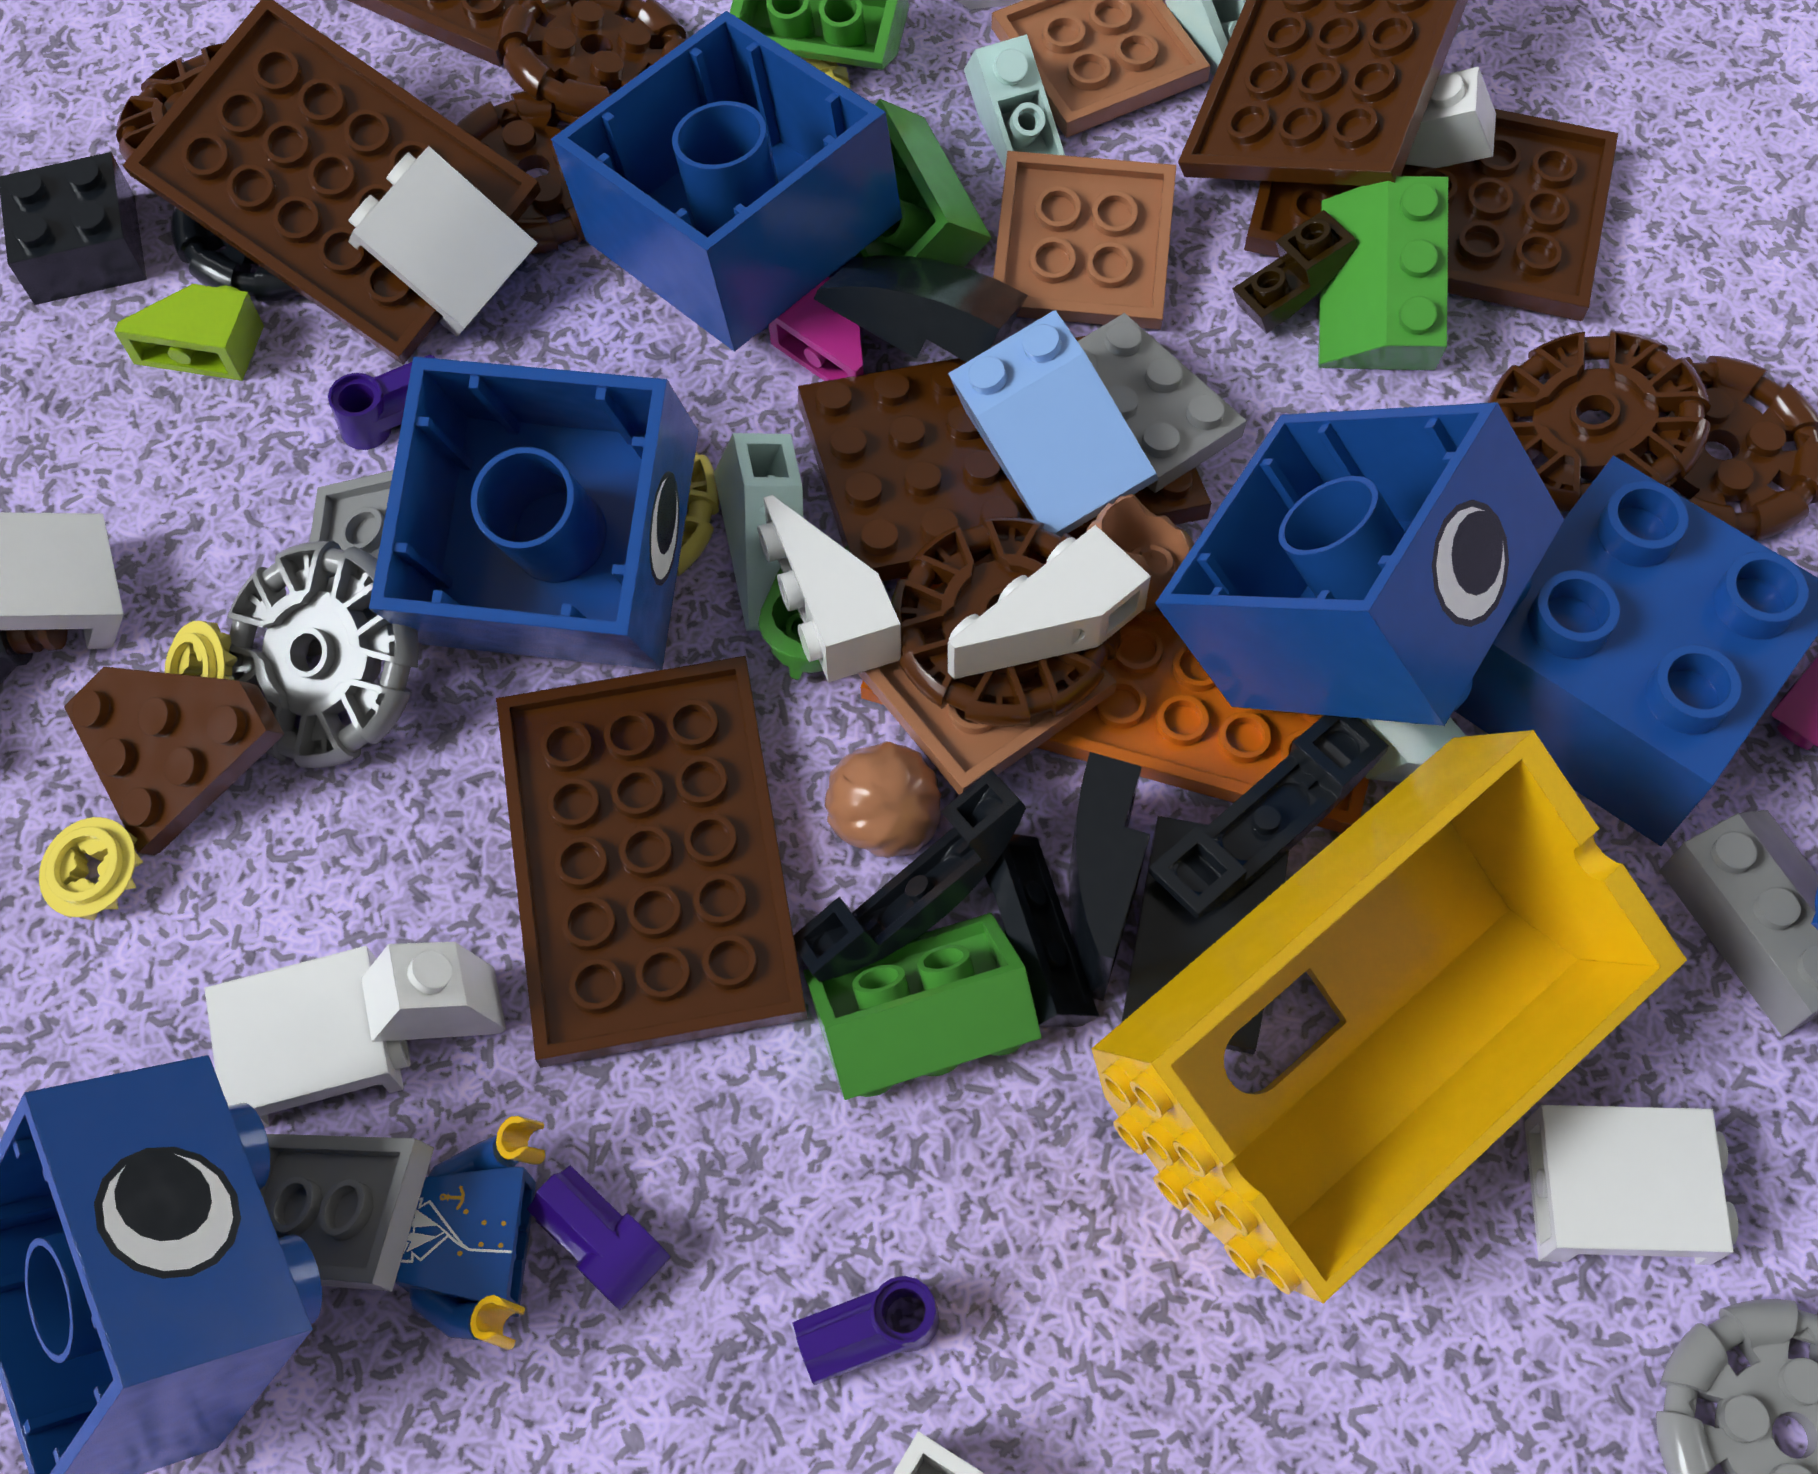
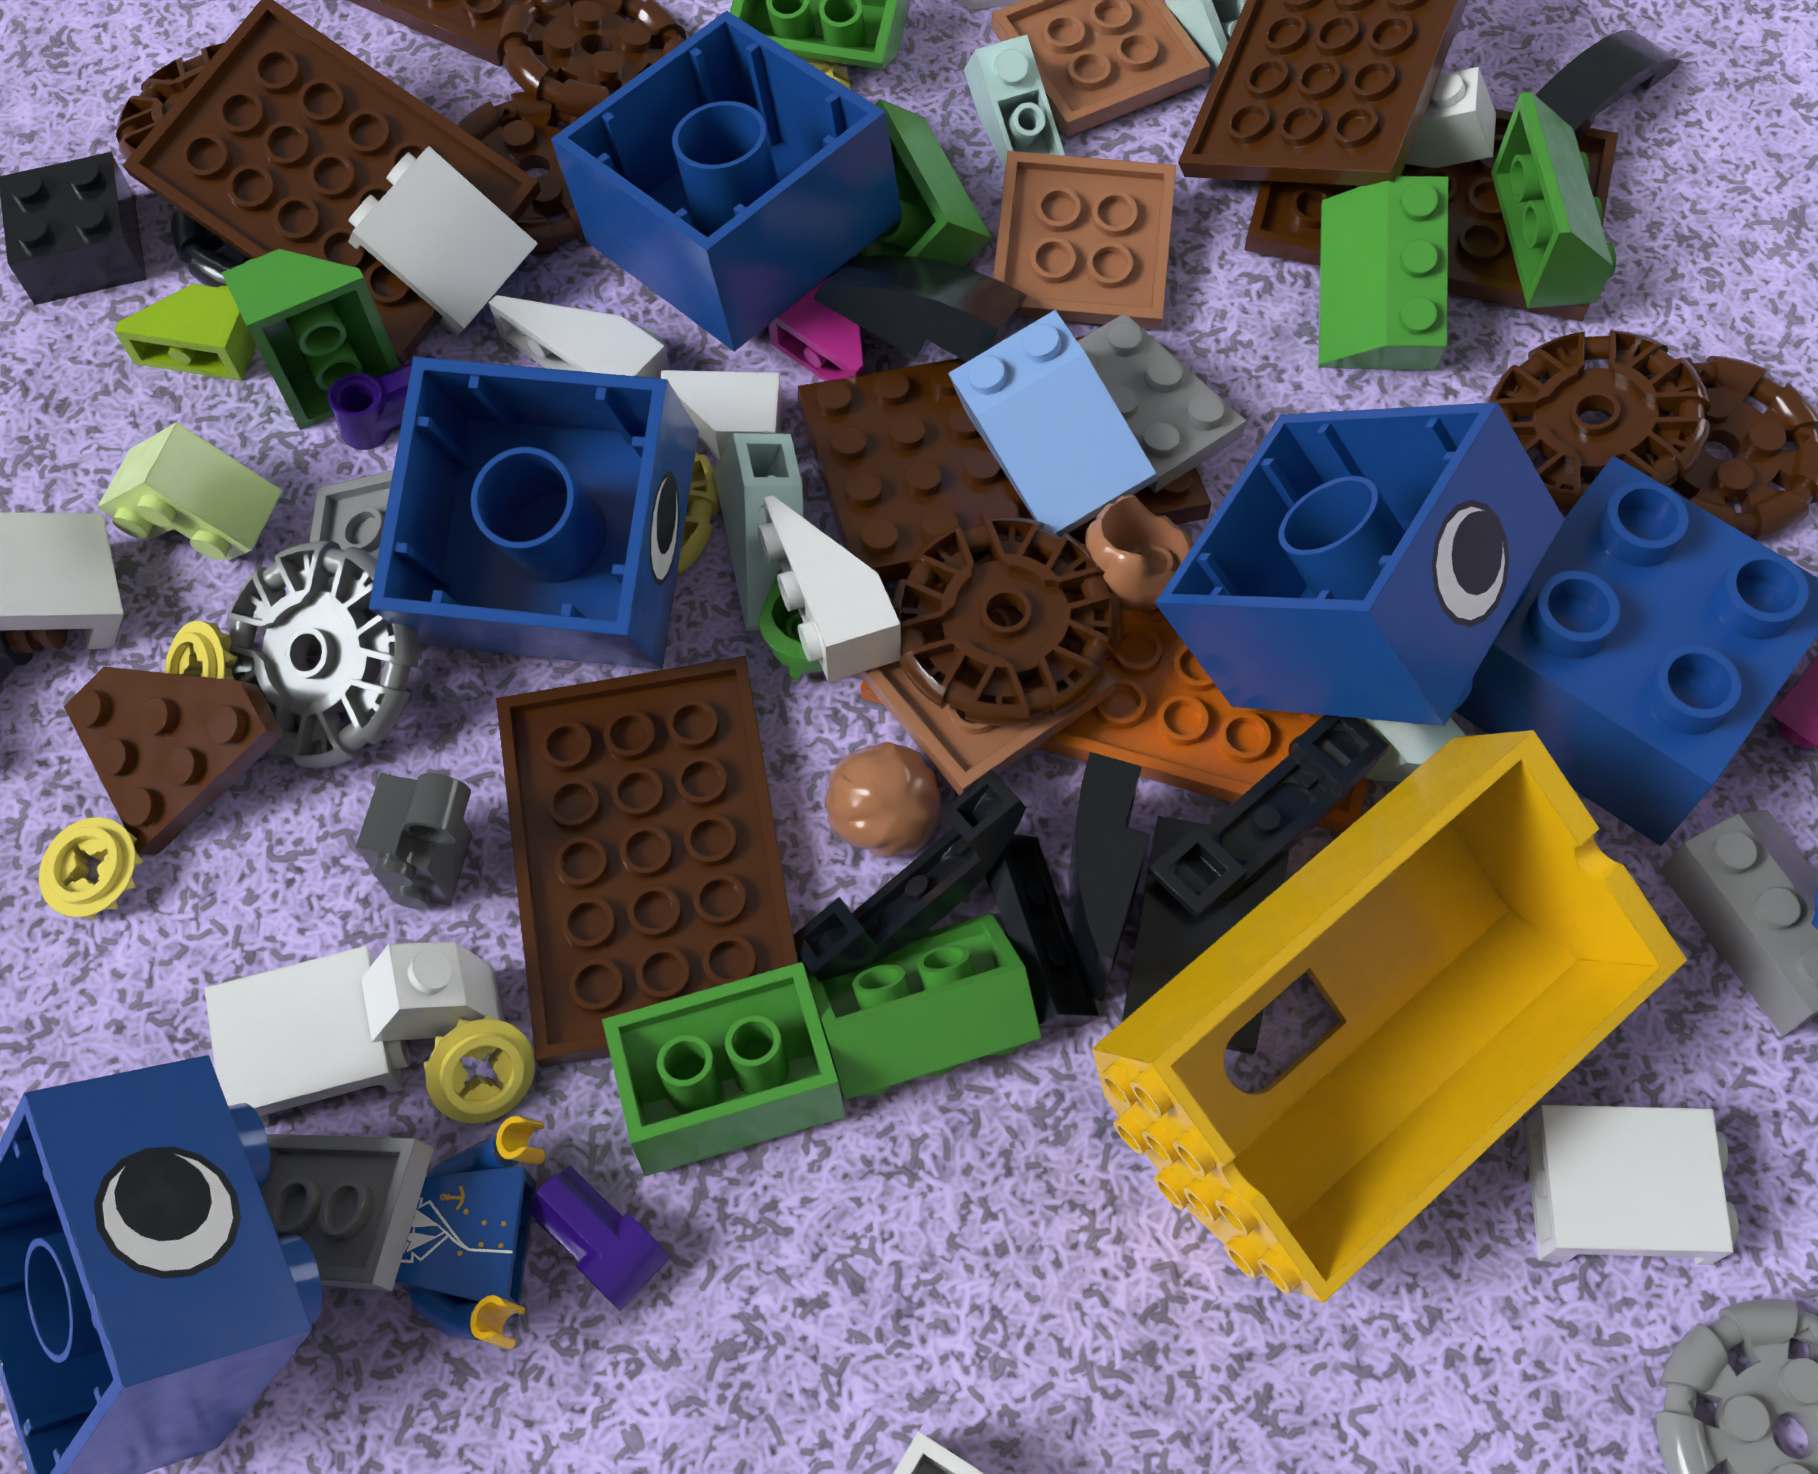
dark purple piece [792,1276,940,1385] -> none
white slope [948,525,1151,679] -> none
dark brown slope [1232,210,1358,334] -> none
none -> yellowish green brick [97,422,283,561]
none -> bright green slope [221,249,400,430]
none -> dark grey hinge [356,773,473,910]
none -> light yellow gear [423,1014,535,1124]
none -> white slope [488,295,670,379]
none -> bright green slope [602,962,846,1176]
none -> white slope [661,370,784,461]
none -> bright green slope [1491,92,1616,308]
none -> black slope [1536,30,1680,140]

